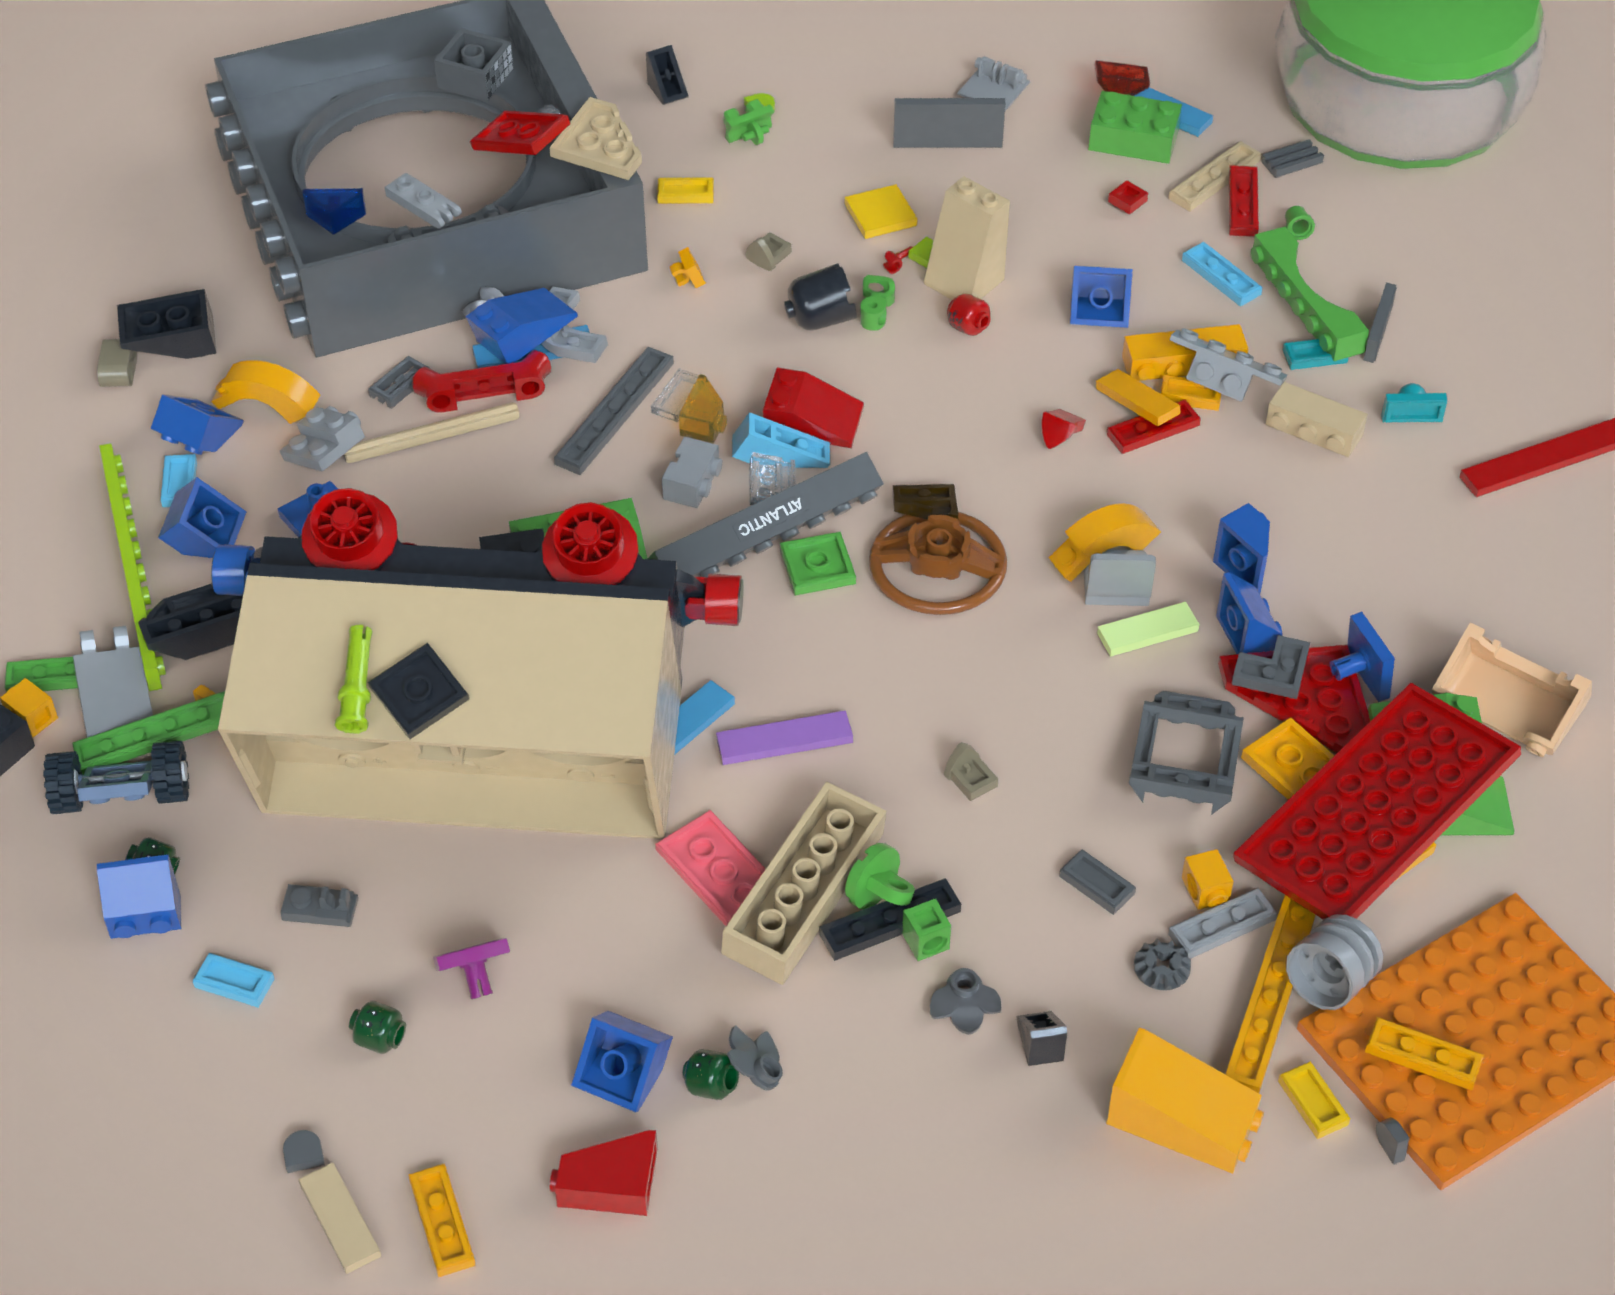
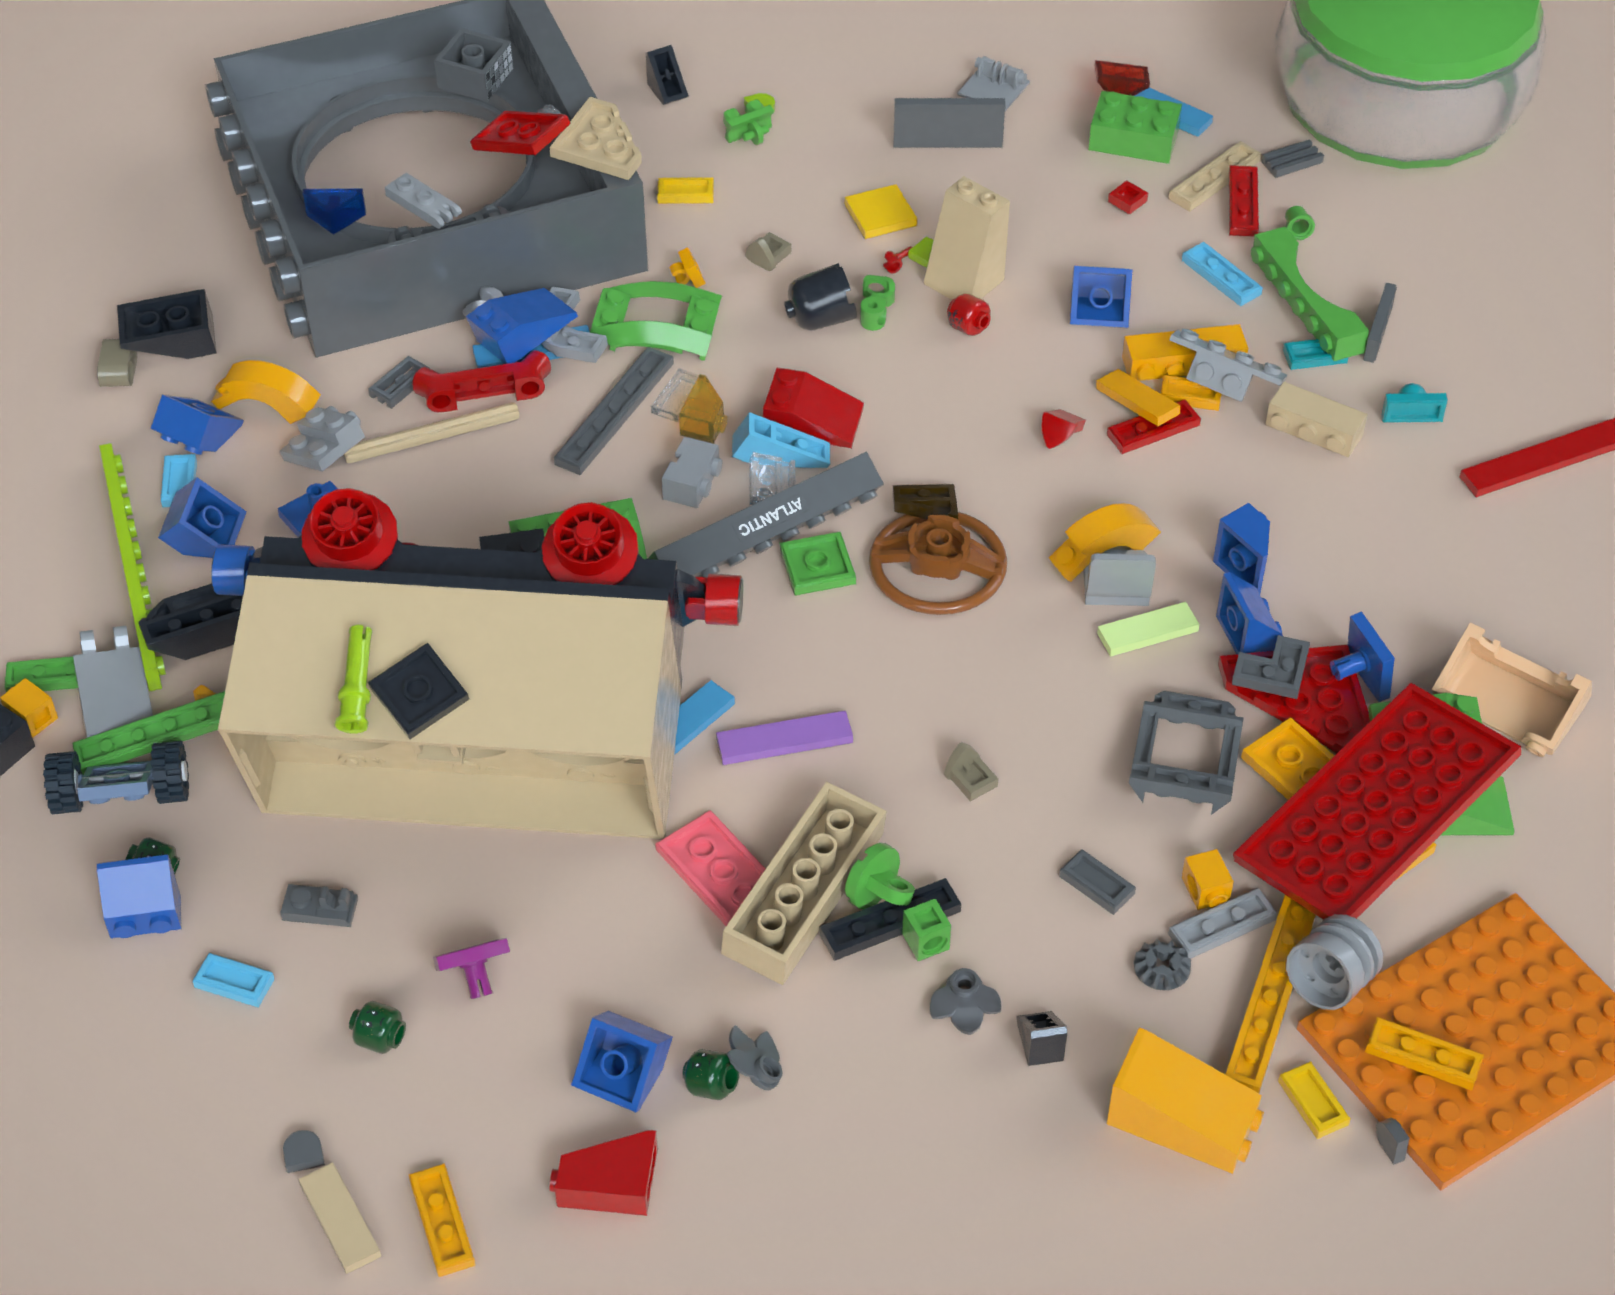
none -> bright green wedge [590,281,722,361]

